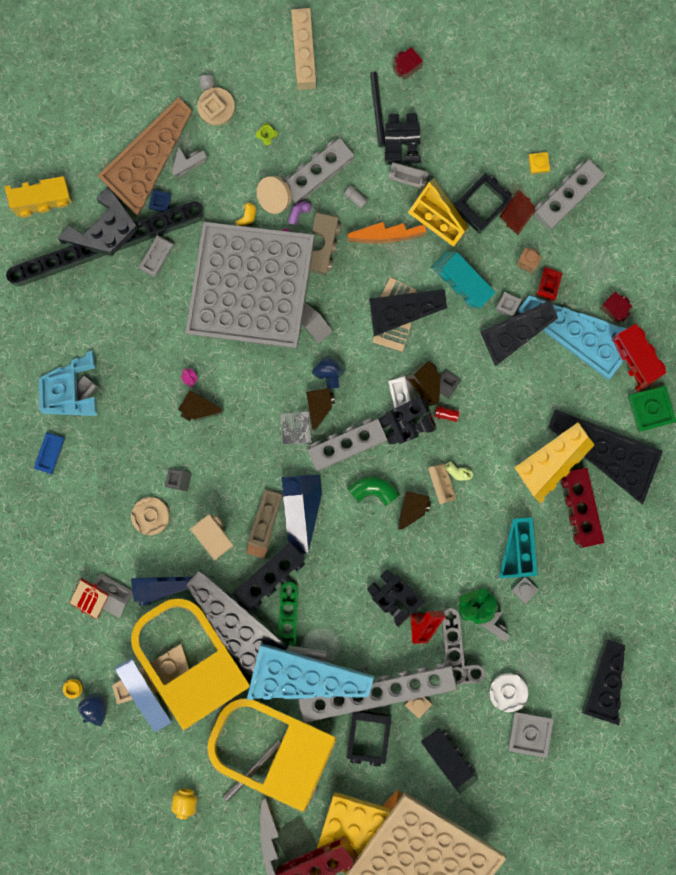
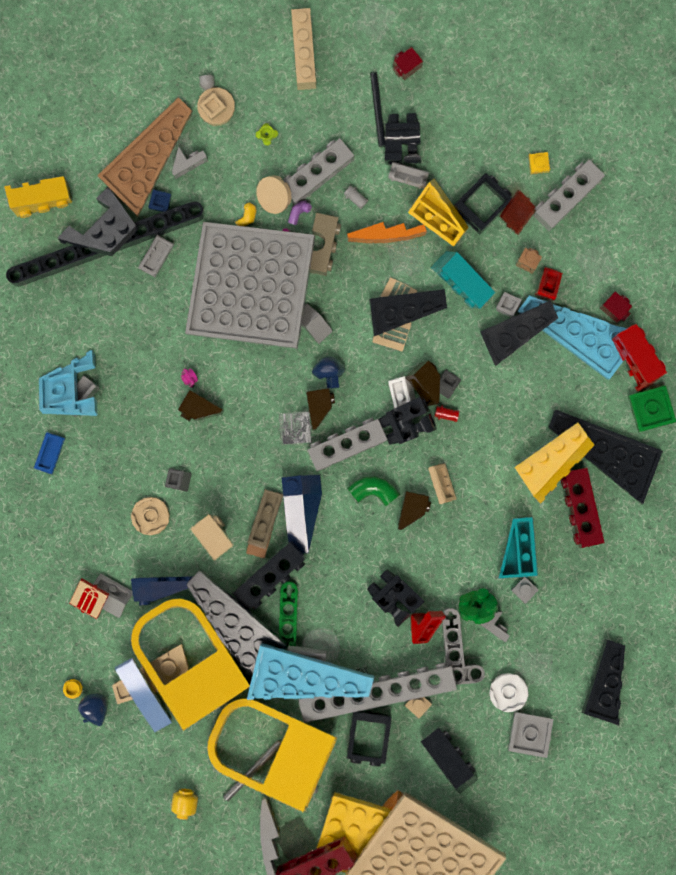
yellowish green arm [444,462,473,480] -> none

